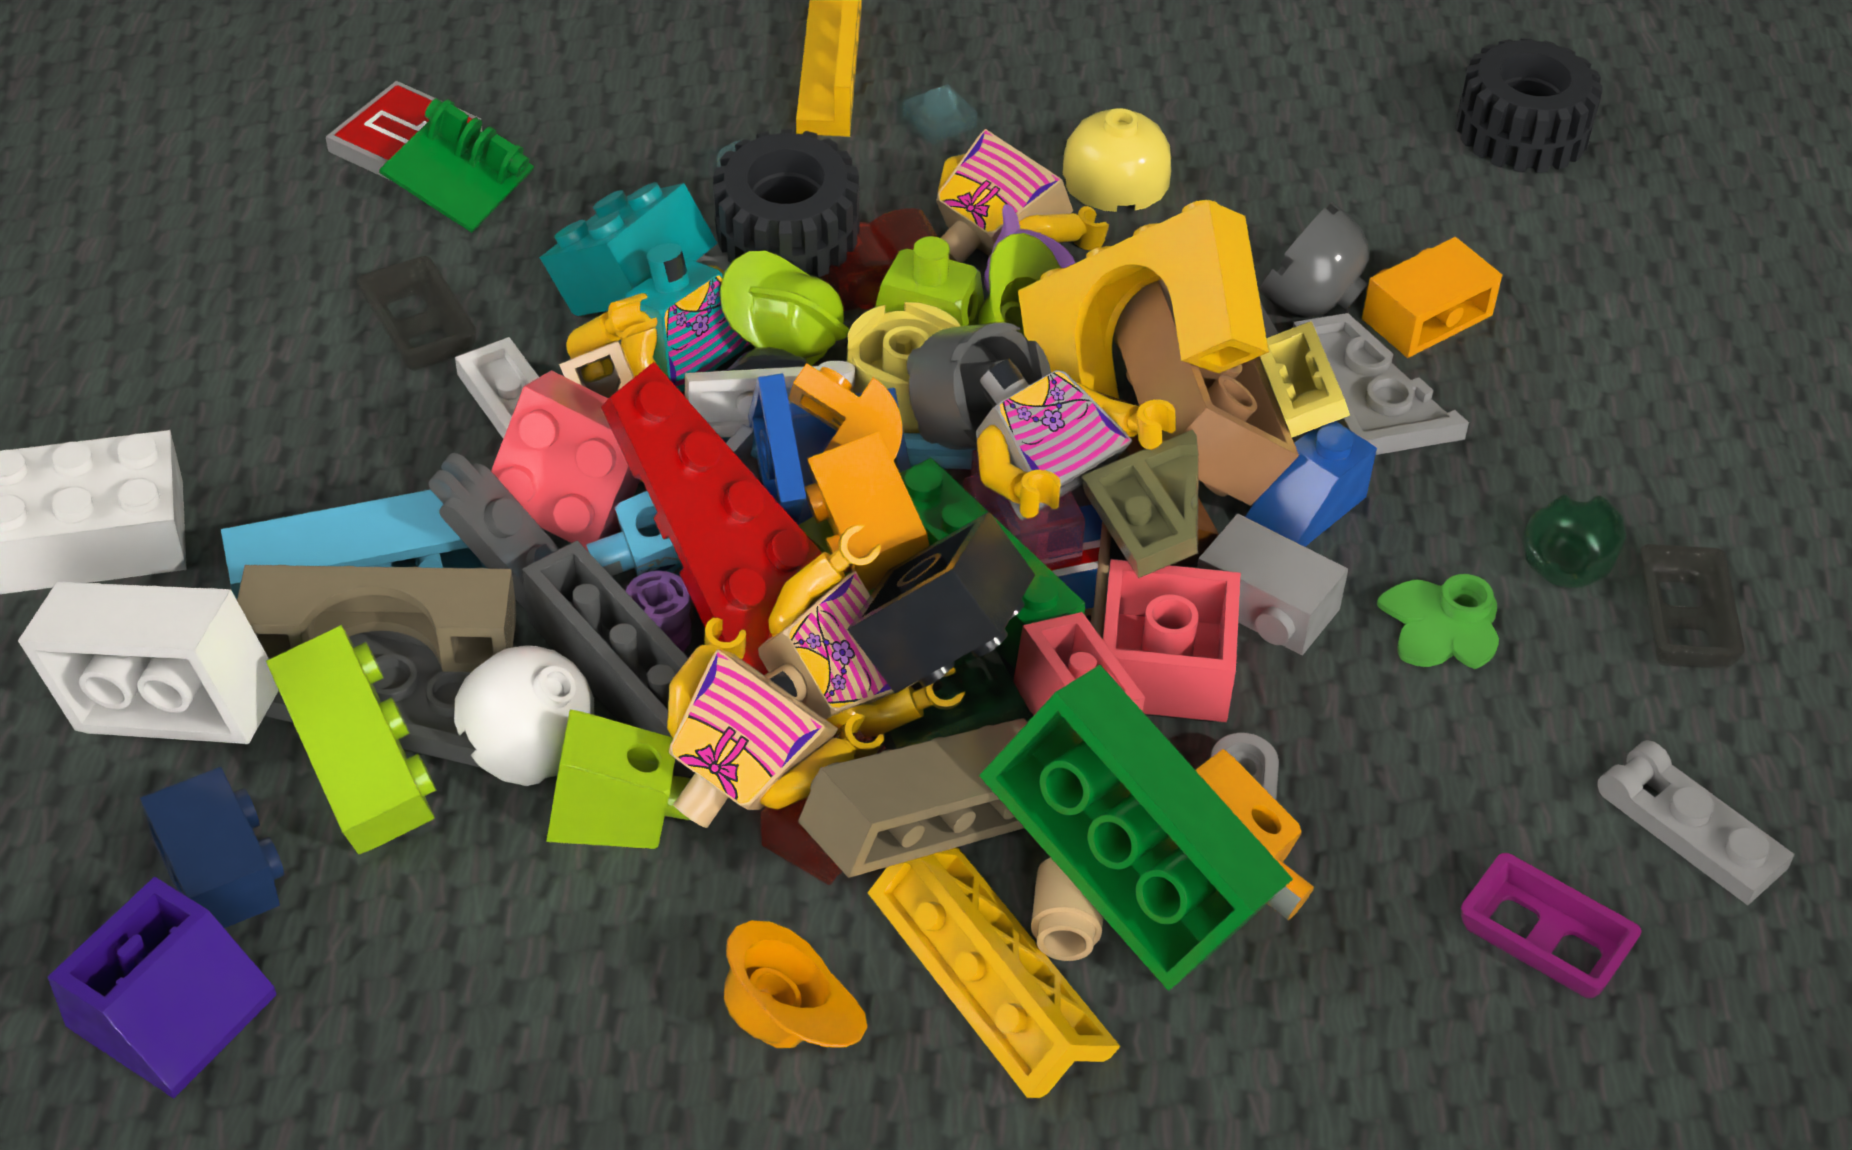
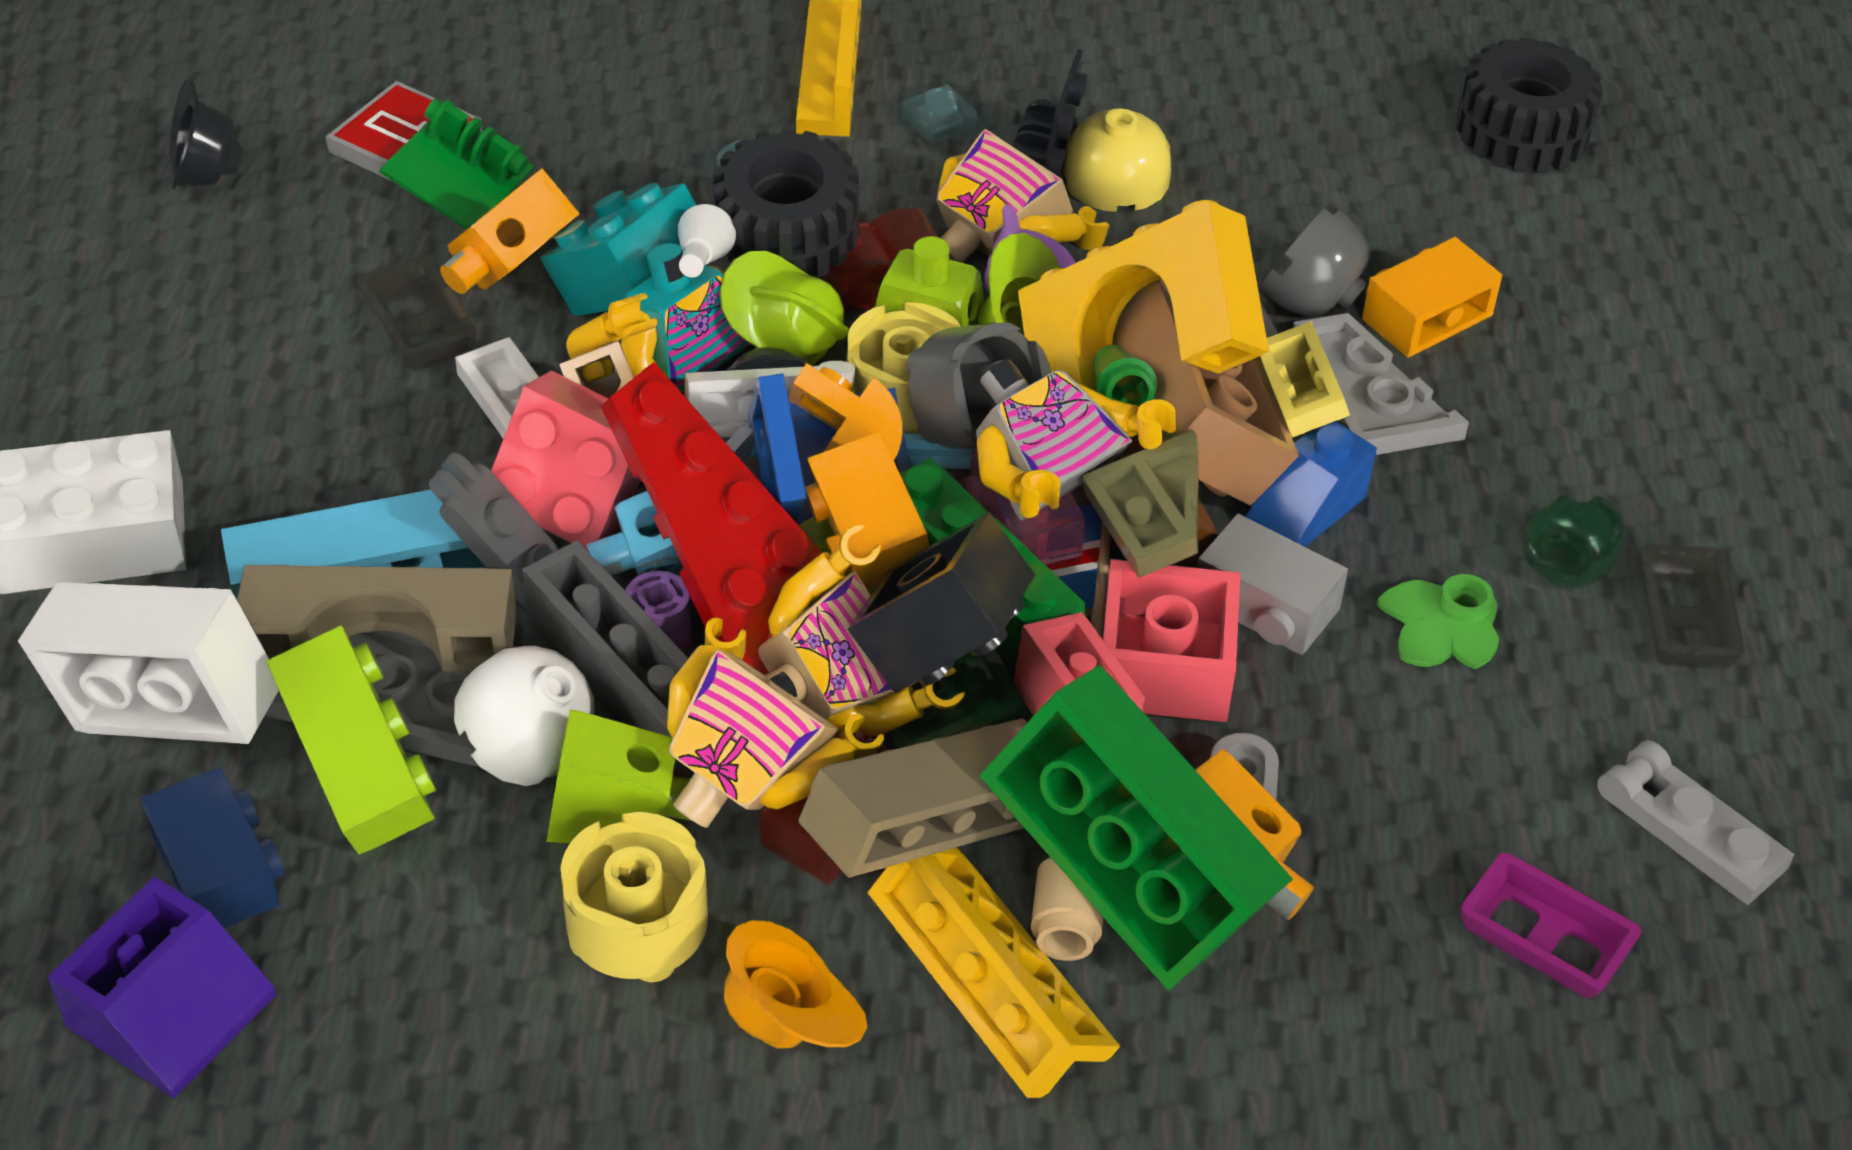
none -> black piece [170,79,242,190]
none -> light orange torso [440,168,580,294]
none -> light yellow brick [560,812,708,982]
none -> white cone [678,204,736,277]
none -> black hinge [1013,49,1088,178]
none -> green cone [1093,345,1157,407]

